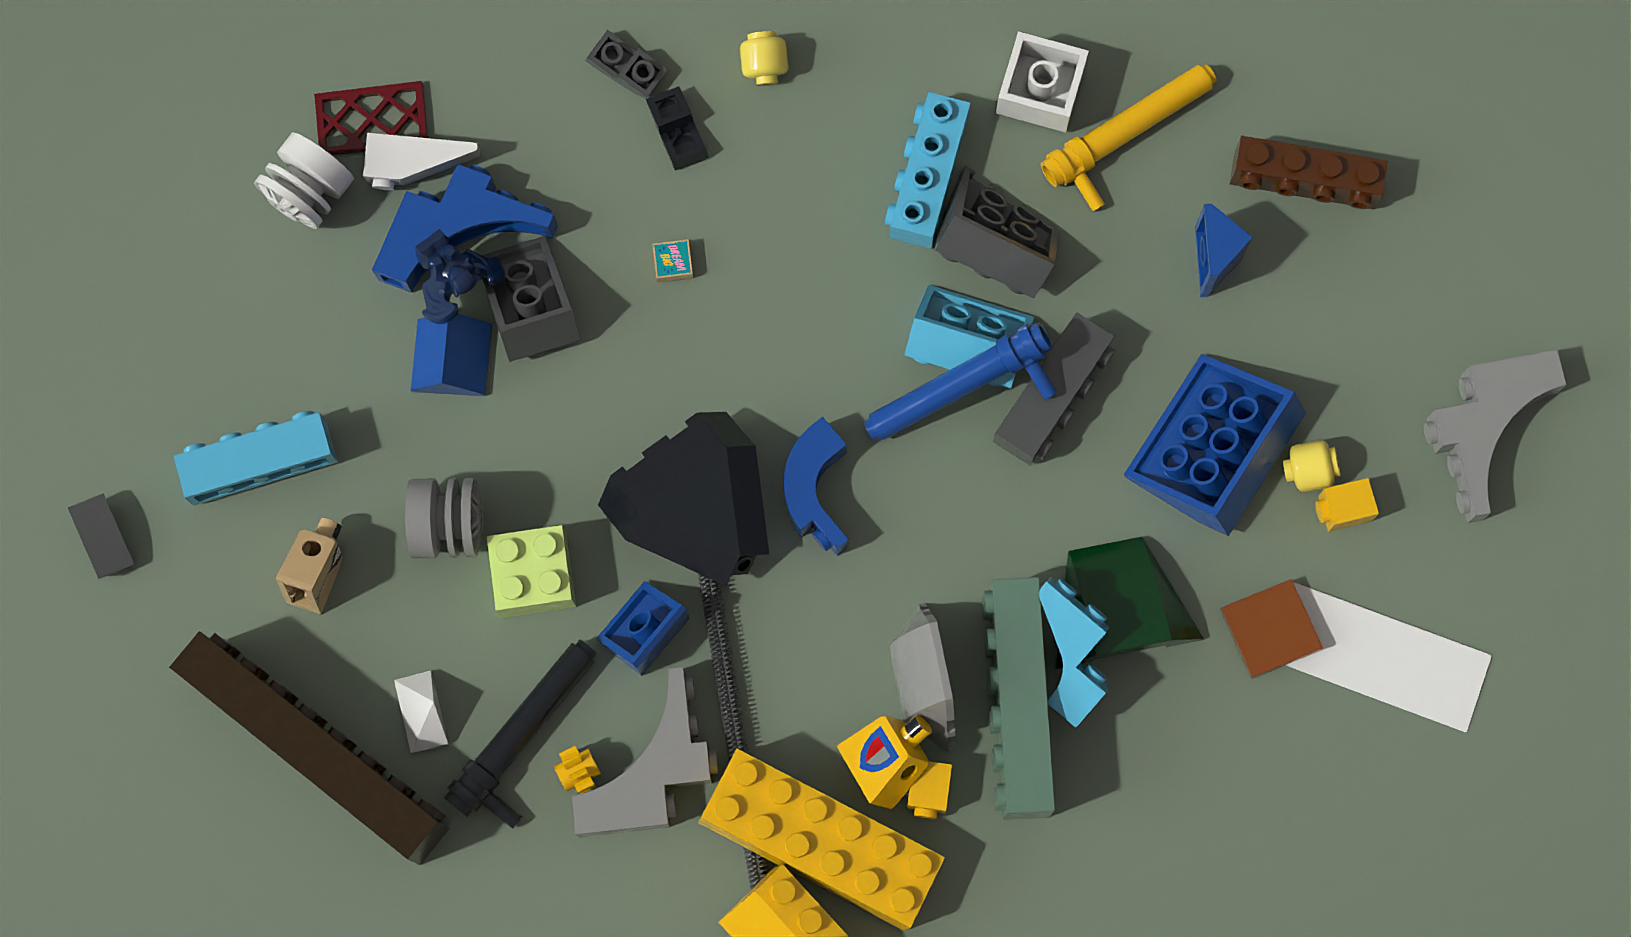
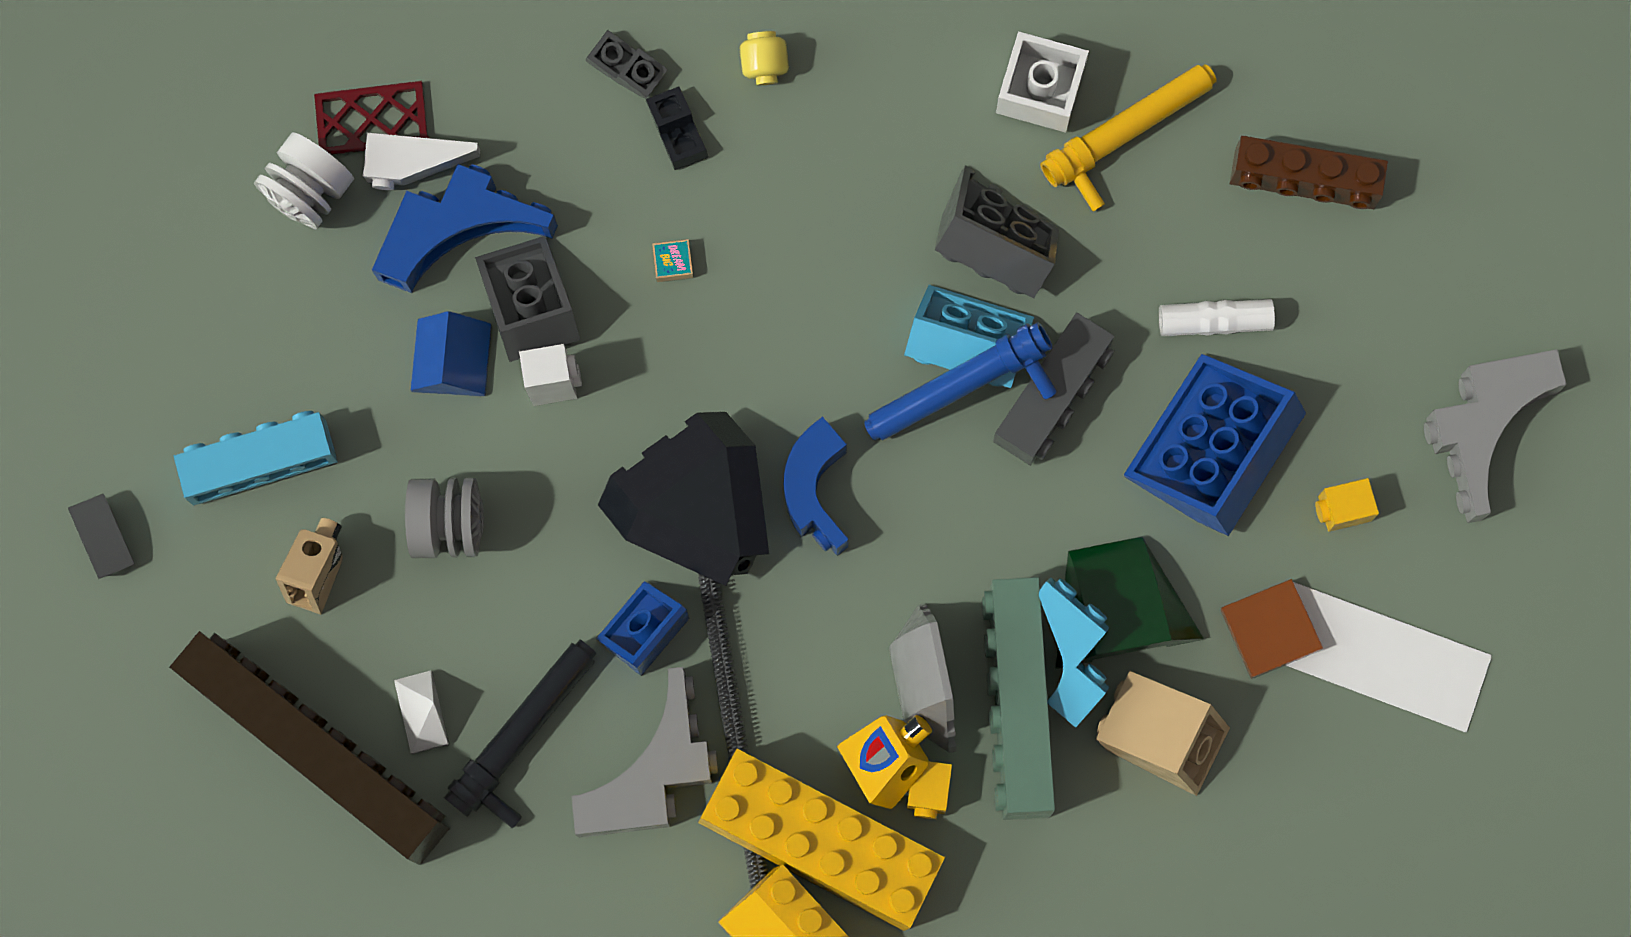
dark blue animal [415,229,505,324] -> none
yellowish green brick [487,525,576,618] -> none
yellow gear [554,745,601,794] -> none
medium azure brick [884,92,970,249] -> none
blue slope [1195,204,1253,297] -> none
light yellow head [1283,440,1341,492] -> none
none -> white brick [519,344,582,406]
none -> tan slope [1096,671,1230,796]
none -> white axle [1159,299,1275,336]

